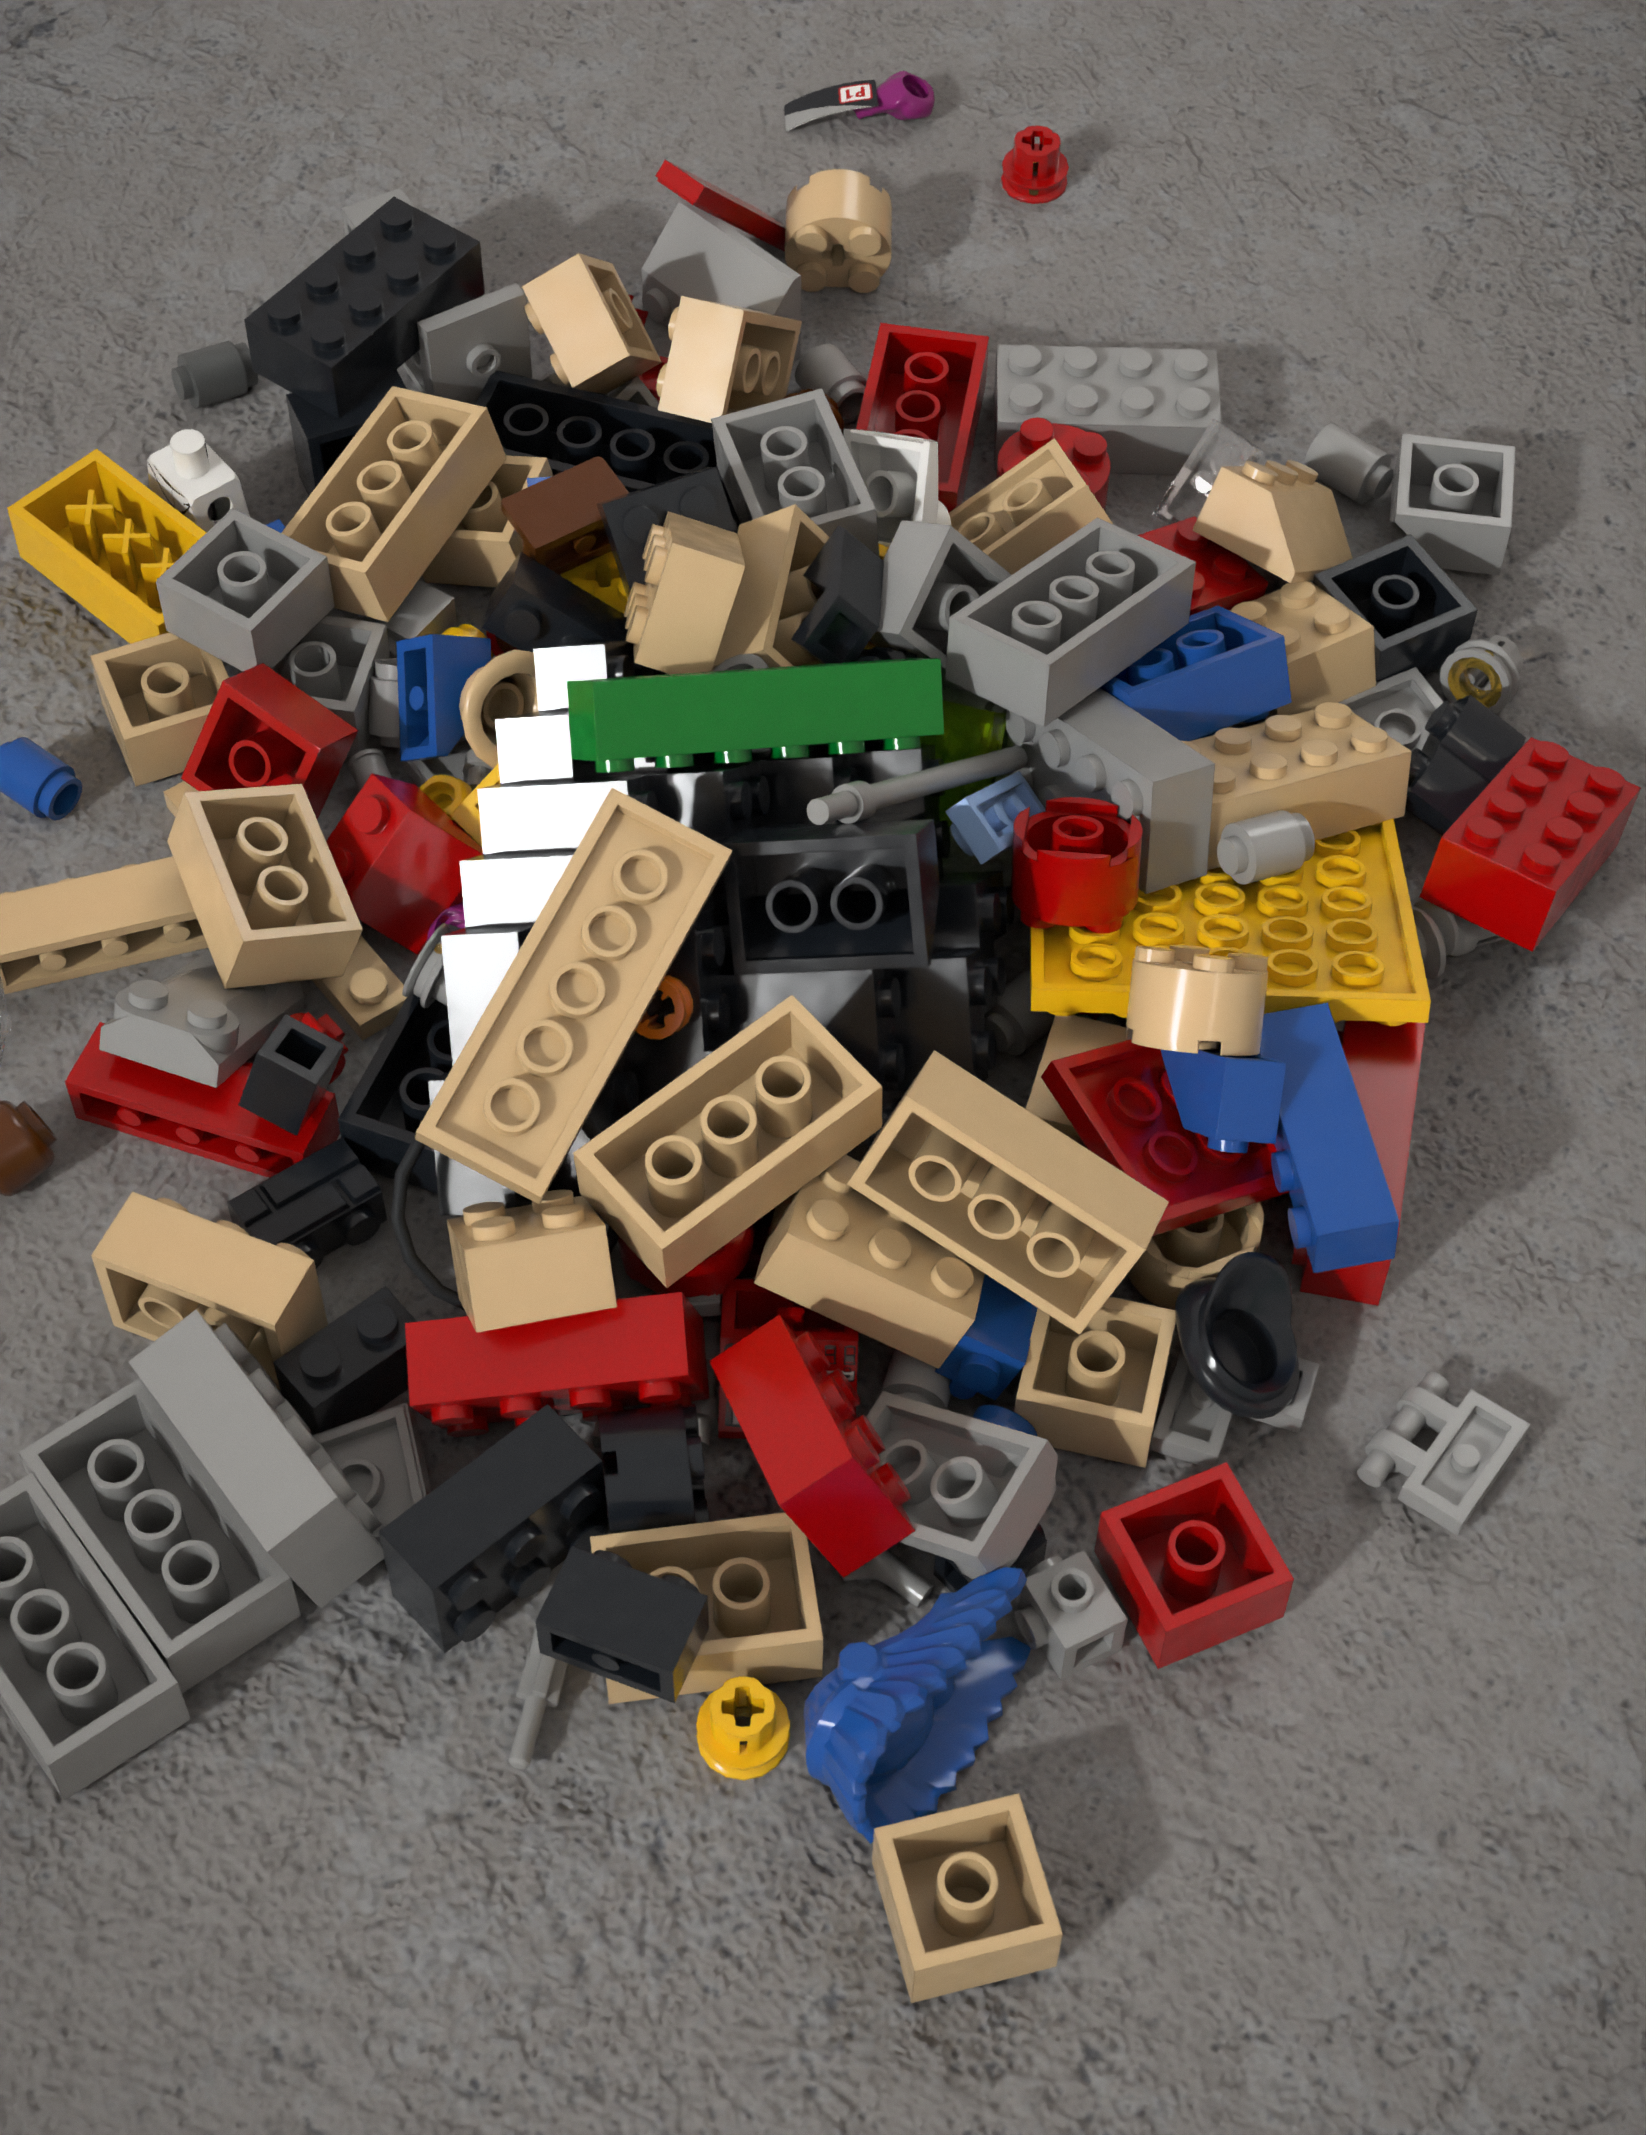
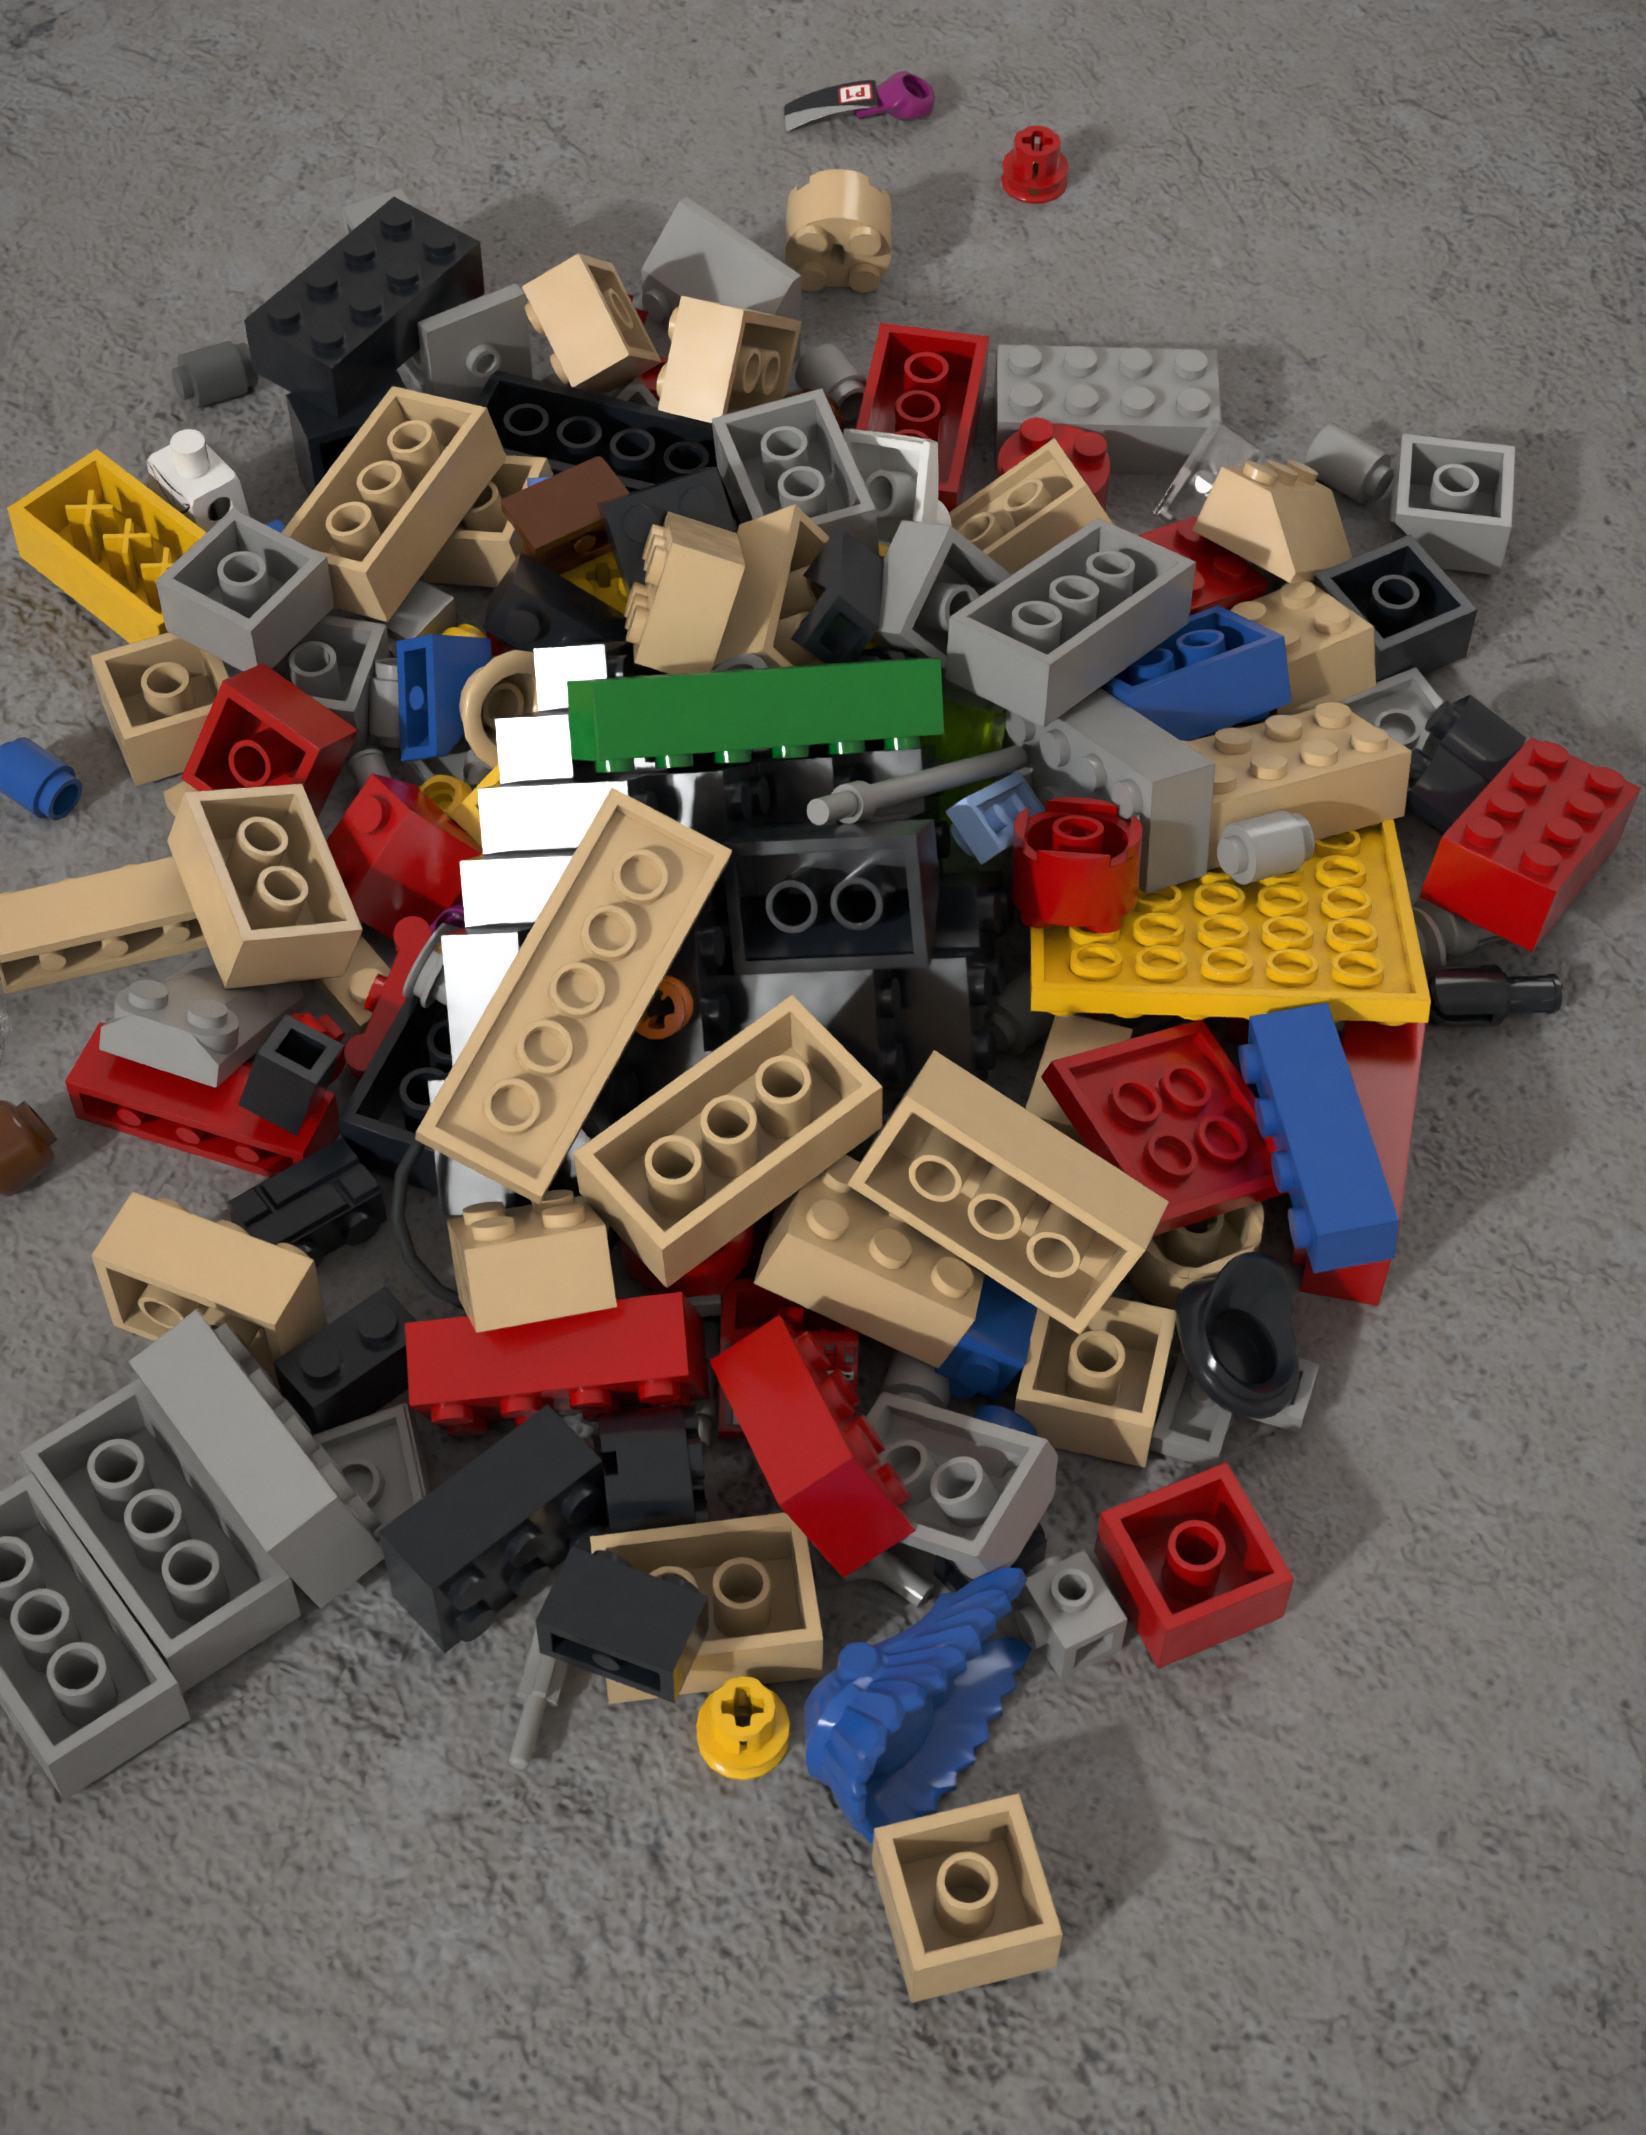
red tile [655,160,786,252] -> none
tan brick [1126,945,1268,1056] -> none
blue slope [1161,1044,1286,1153] -> none
light grey plate [1357,1371,1531,1536] -> none
light grey piece [1440,635,1523,714] -> none
none -> red plate [344,916,432,1079]
none -> black arm [1426,964,1562,1028]

